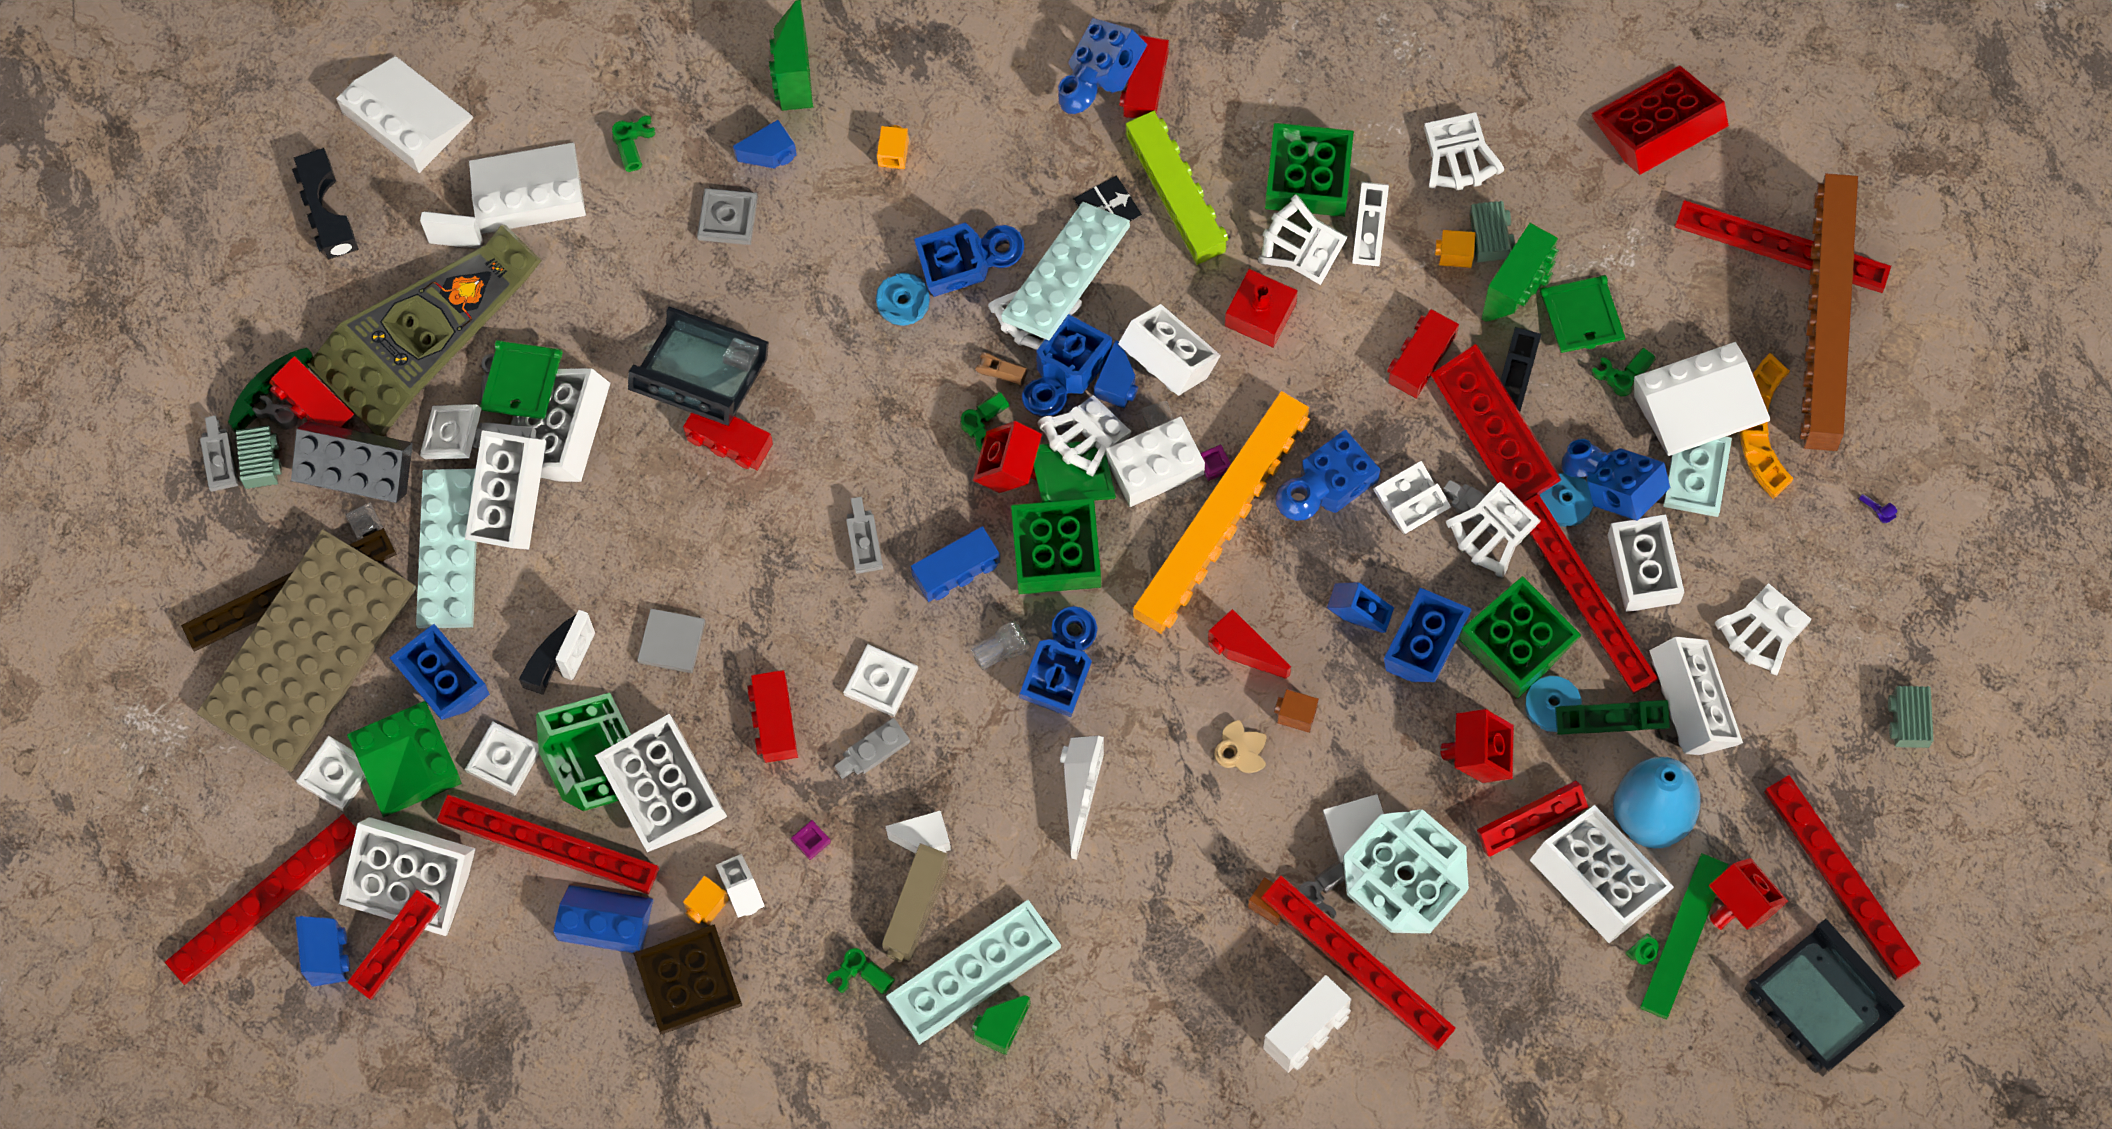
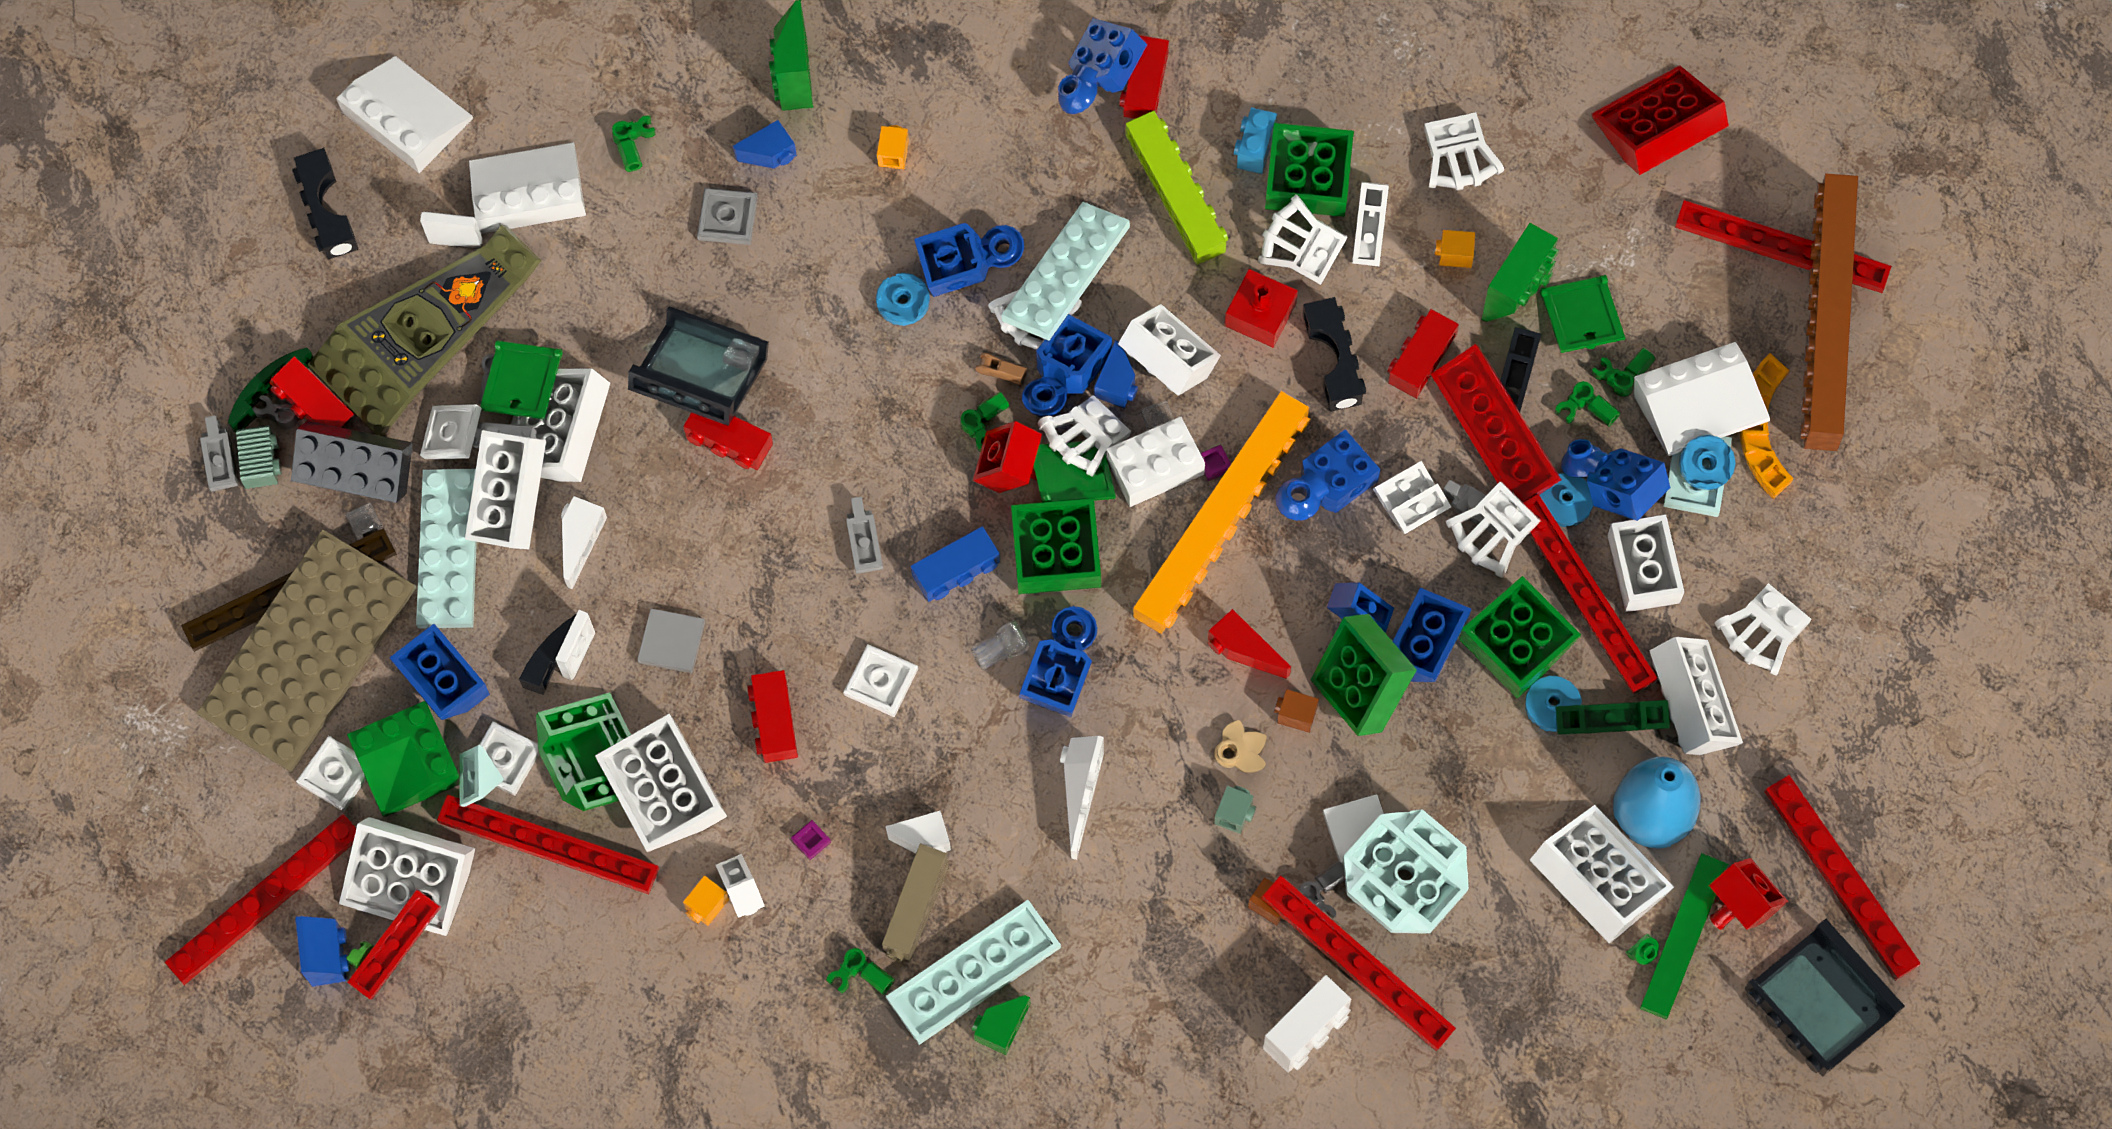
blue slope [553,885,653,953] -> none
dark brown plate [633,924,743,1035] -> none
light grey hinge [835,718,910,779] -> none
black sticker [1073,175,1142,222] -> none
red brick [1440,709,1514,783] -> none
sand green brick [1470,201,1515,262] -> none
red plate [1477,780,1589,857] -> none
dark purple hand [1859,494,1897,523] -> none
sand green brick [1888,686,1934,748] -> none
none -> bright green tile [347,941,374,969]
none -> light aqua slope [460,745,504,807]
none -> white slope [561,496,607,589]
none -> sand green brick [1214,786,1257,834]
none -> dark azure brick [1234,107,1277,174]
none -> black arch [1302,297,1366,412]
none -> green slope [1310,614,1417,736]
none -> green bar [1555,381,1620,427]
none -> dark azure plate [1679,435,1736,491]

